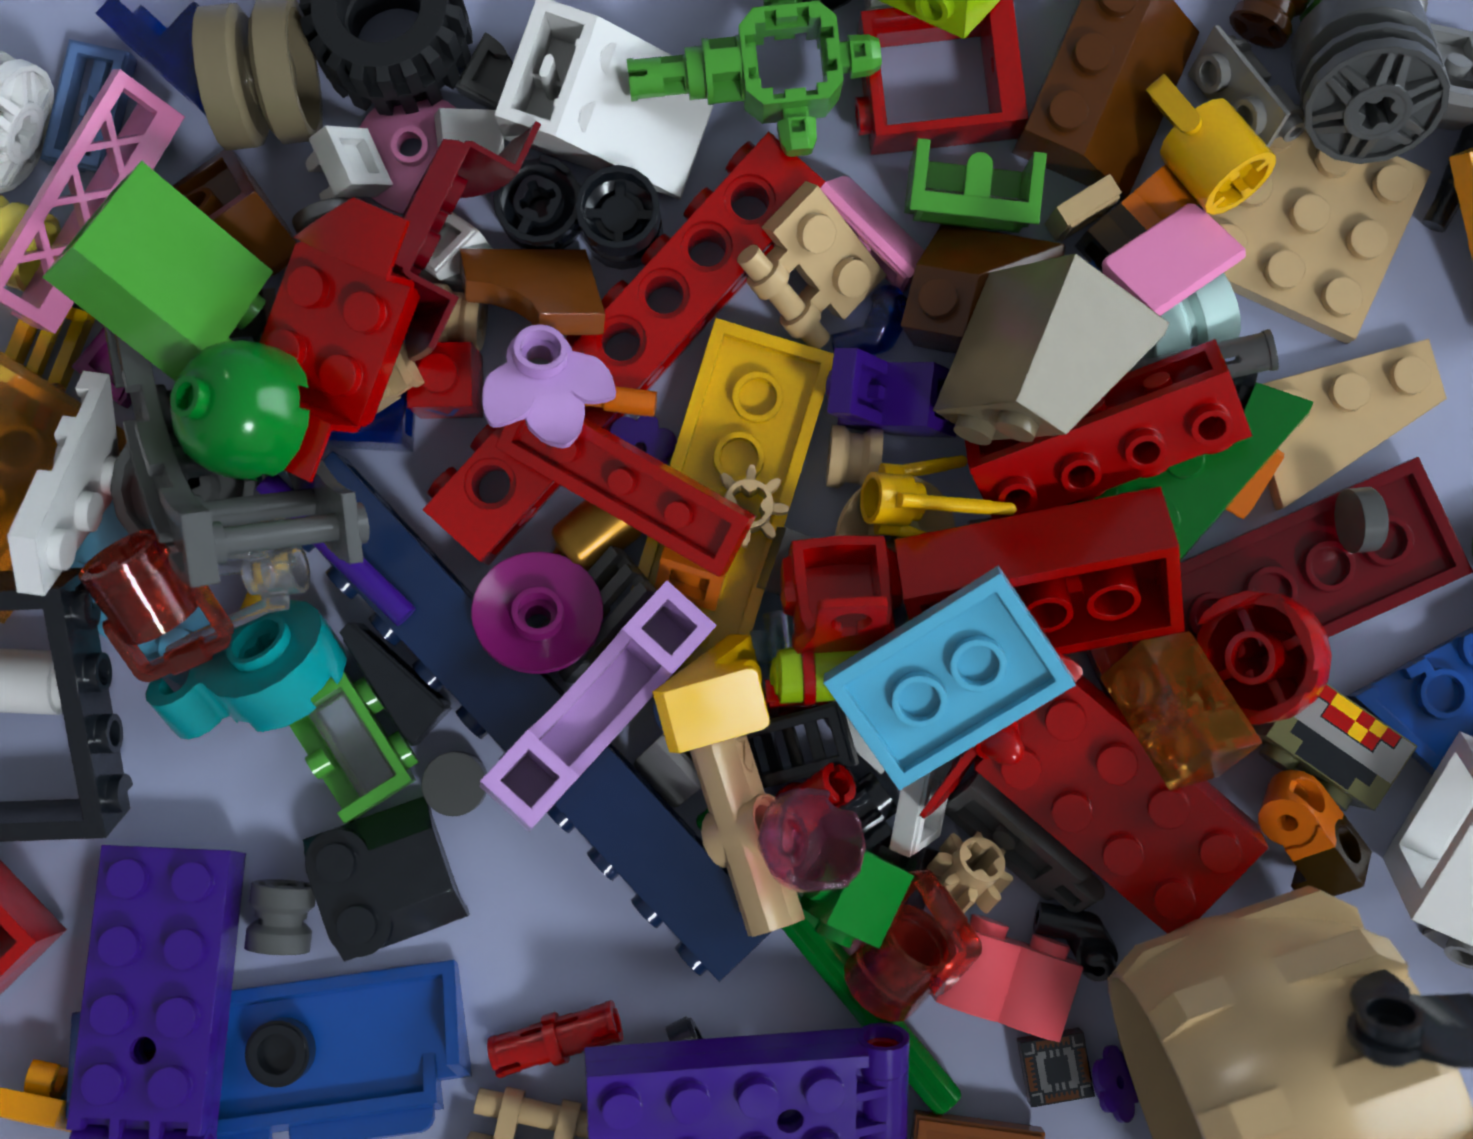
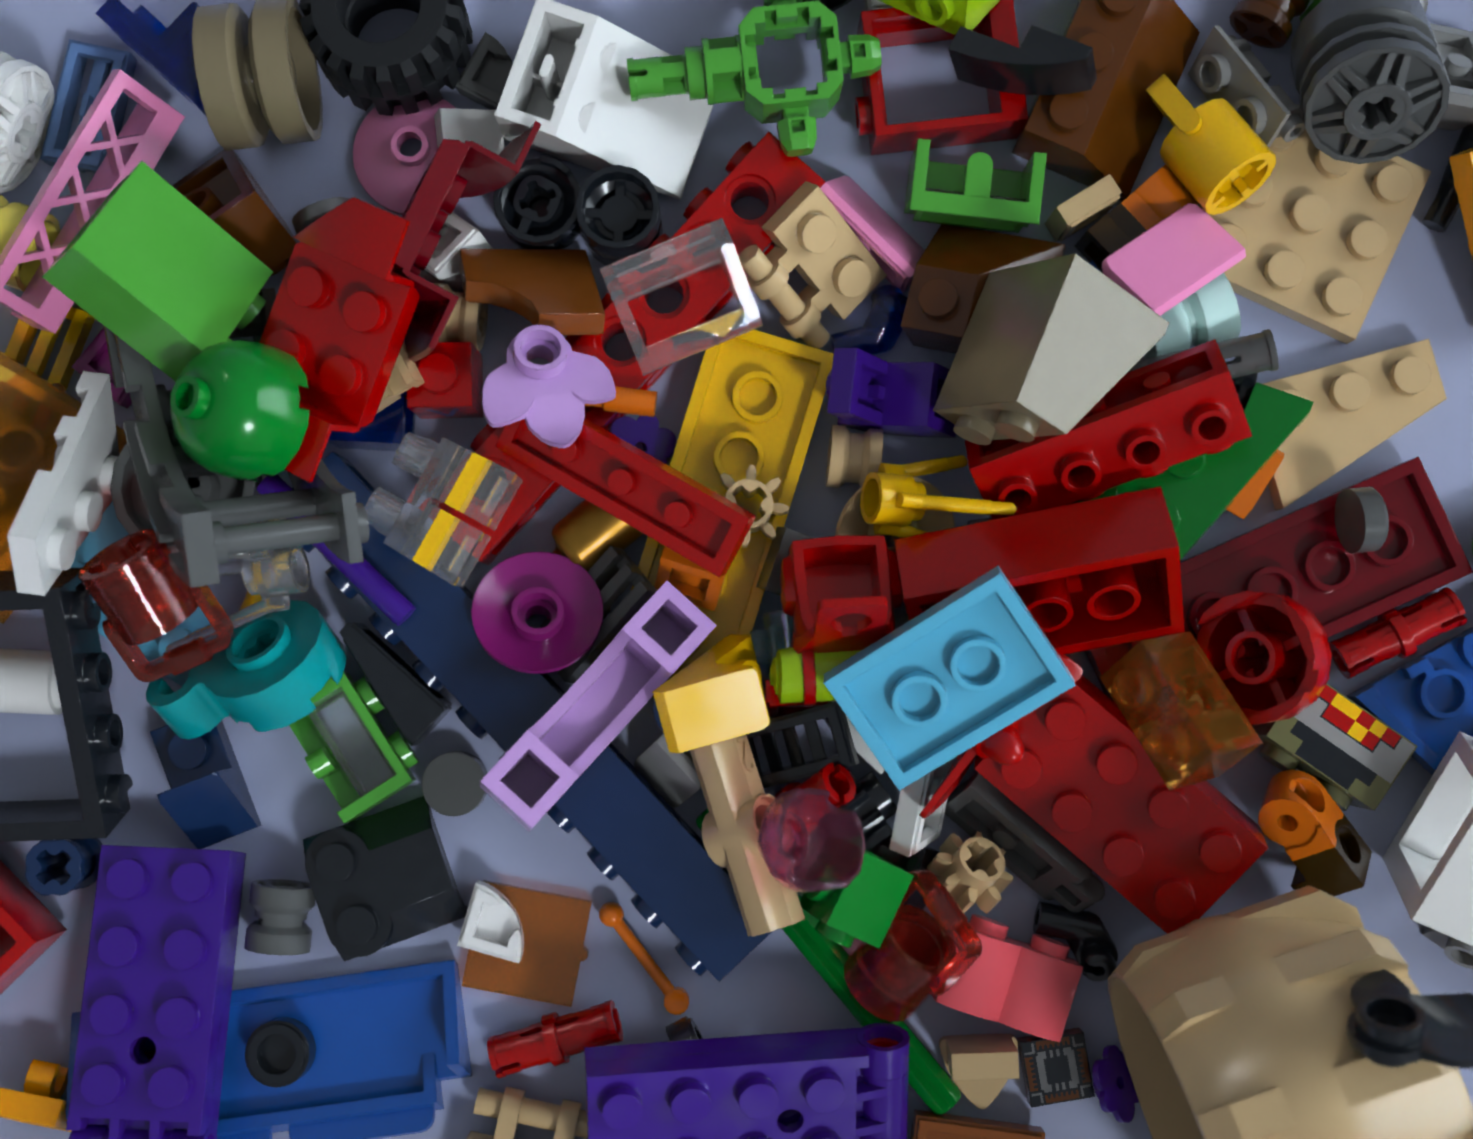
white tile [305,126,393,200] -> none
none -> dark blue bush [25,838,102,896]
none -> dark blue slope [150,720,262,849]
none -> clear hips [365,432,523,588]
none -> white tile [457,880,524,964]
none -> clear orange piece [462,880,592,1007]
none -> clear tile [599,218,763,376]
none -> orange hinge [599,902,689,1015]
none -> tan tile [939,1034,1020,1110]
none -> black slope [948,25,1097,95]
none -> red pin [1329,587,1467,679]

